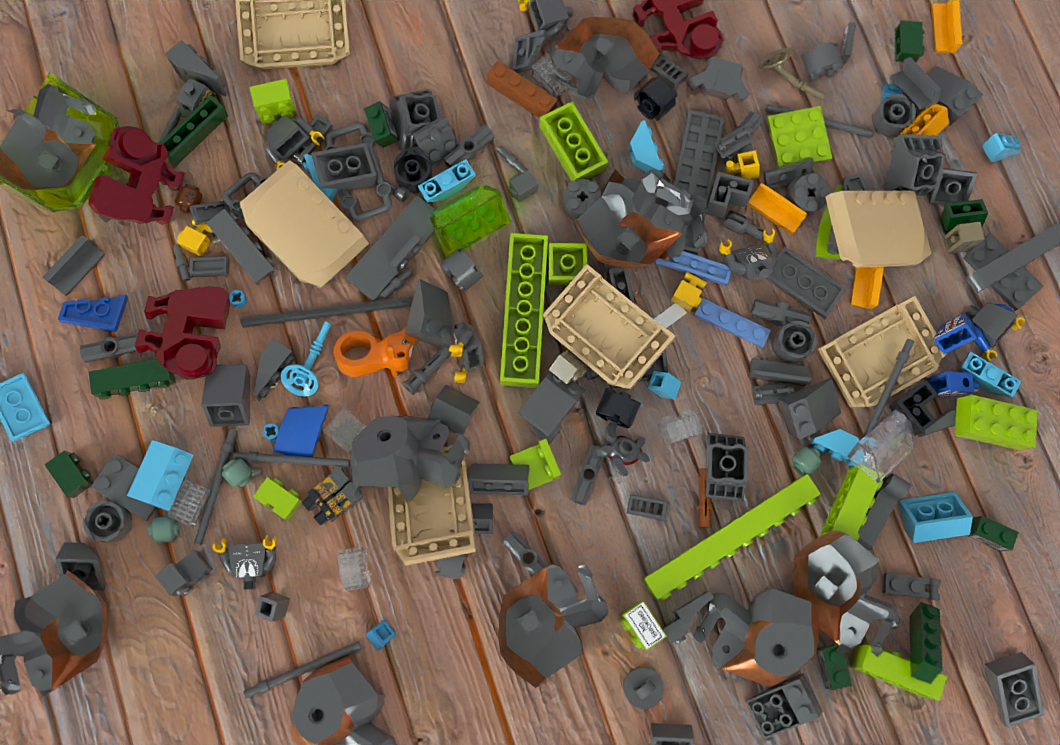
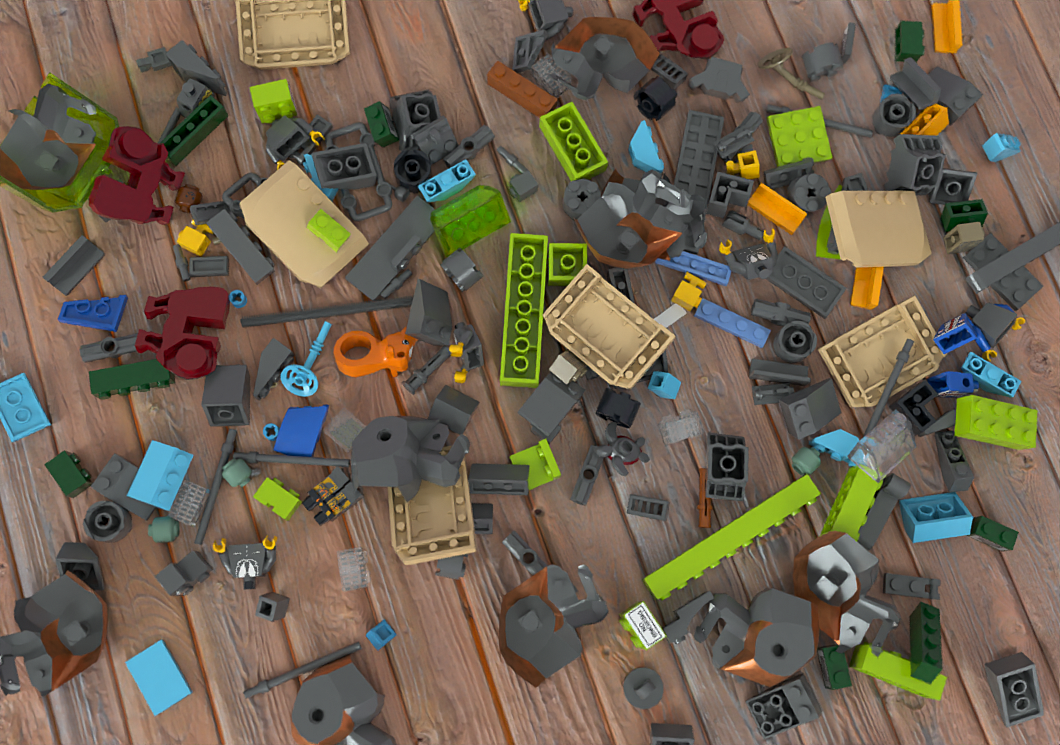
none -> medium azure tile [125,640,193,716]
none -> dark grey plate [136,47,172,73]
none -> lime brick [307,209,351,252]
none -> dark grey slope [934,431,975,493]

